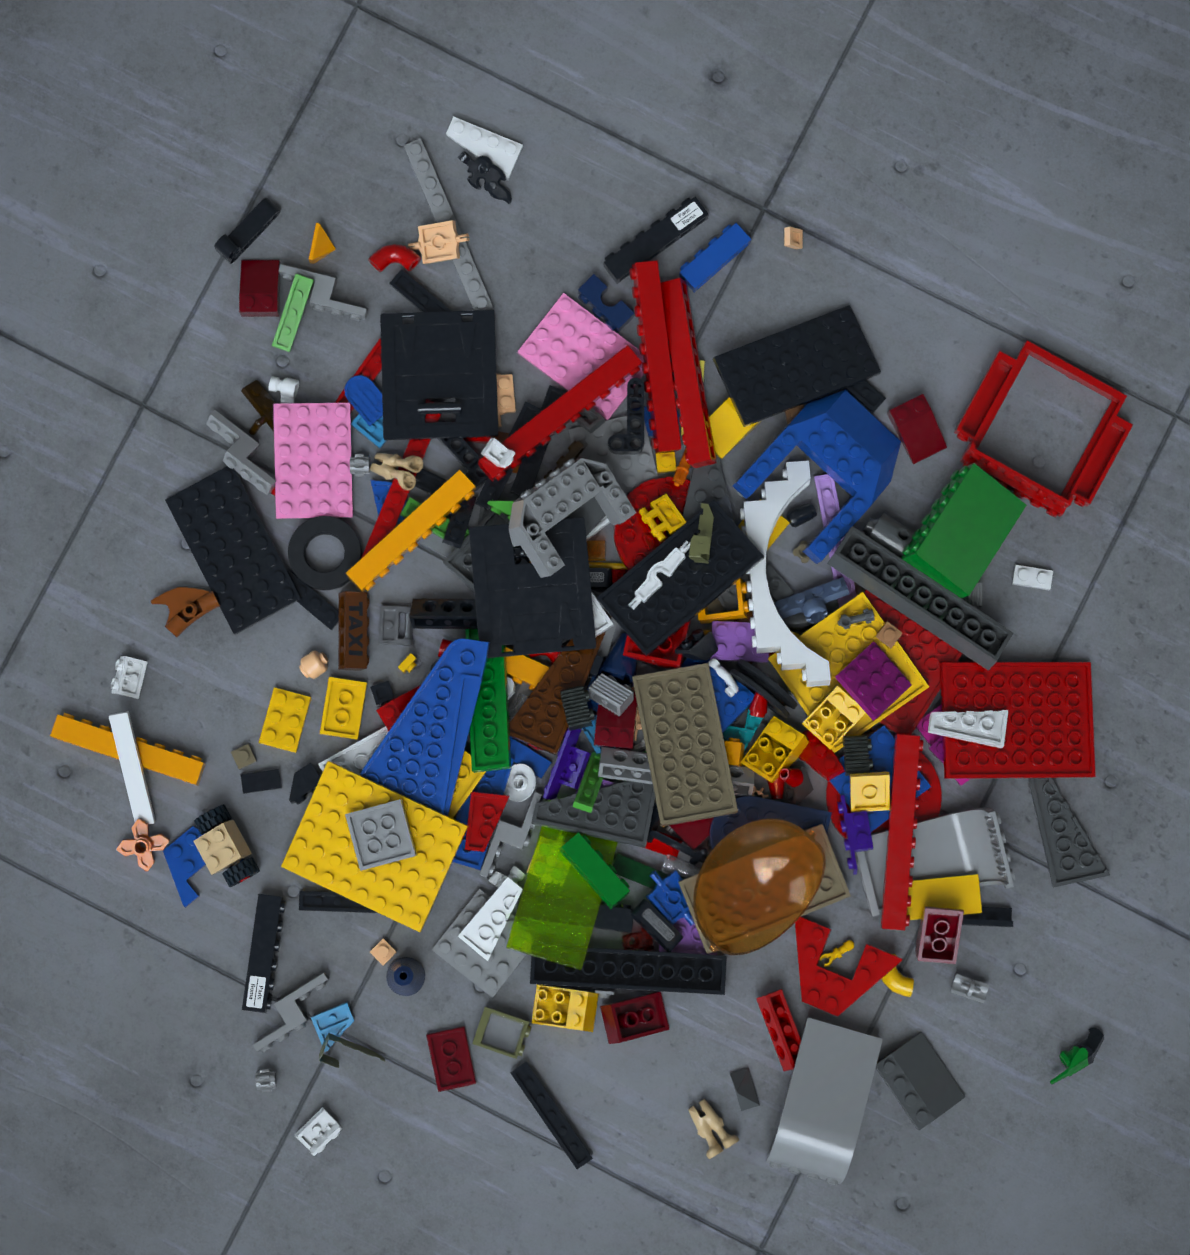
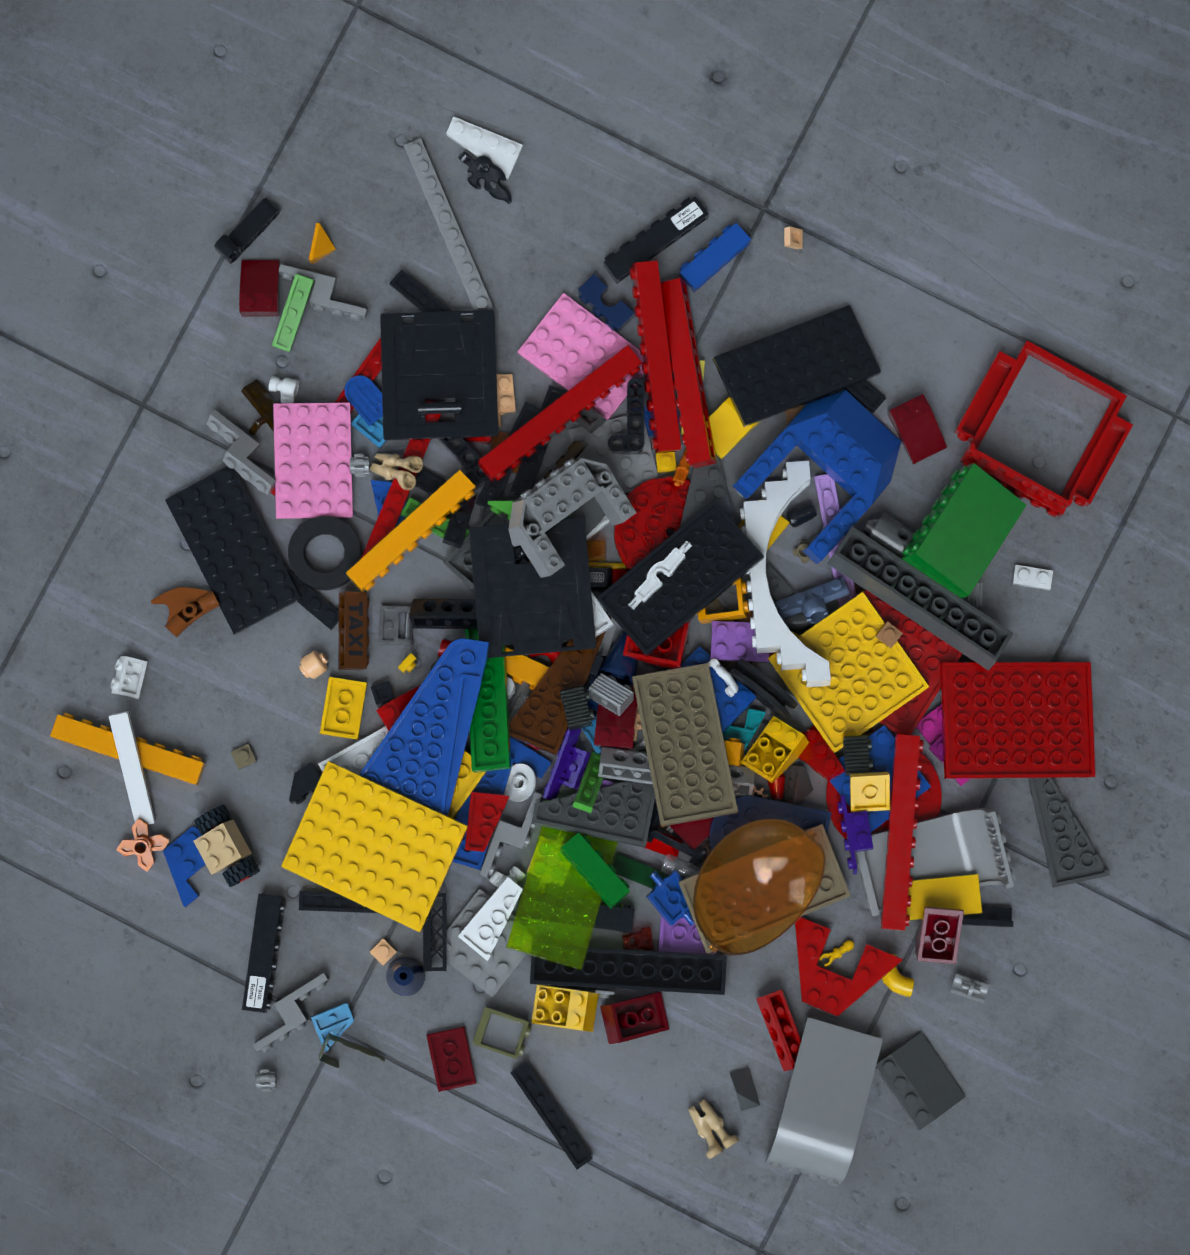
black tile [240,769,282,794] -> none
yellow plate [259,687,311,753] -> none
white bracket [294,1107,342,1156] -> none
light grey plate [345,799,417,871] -> none
red cylinder [368,244,421,272] -> none
light nougat plate [408,220,470,264] -> none
white bracket [481,438,516,468] -> none
black beam [630,899,683,952] -> none
yellow plate [639,494,687,542] -> none
black slope [675,629,718,660] -> none
olive piece [689,503,714,564] -> none
red cone [749,692,768,718] -> none
red cone [779,768,804,787] -> none
yellow slope [802,683,866,750] -> none
magenta plate [835,641,912,721] -> none
dark grey bar [837,609,875,629] -> none
white wing [928,710,1008,748] -> none
animal [1050,1028,1104,1085] -> none
none -> black fence [423,893,447,972]

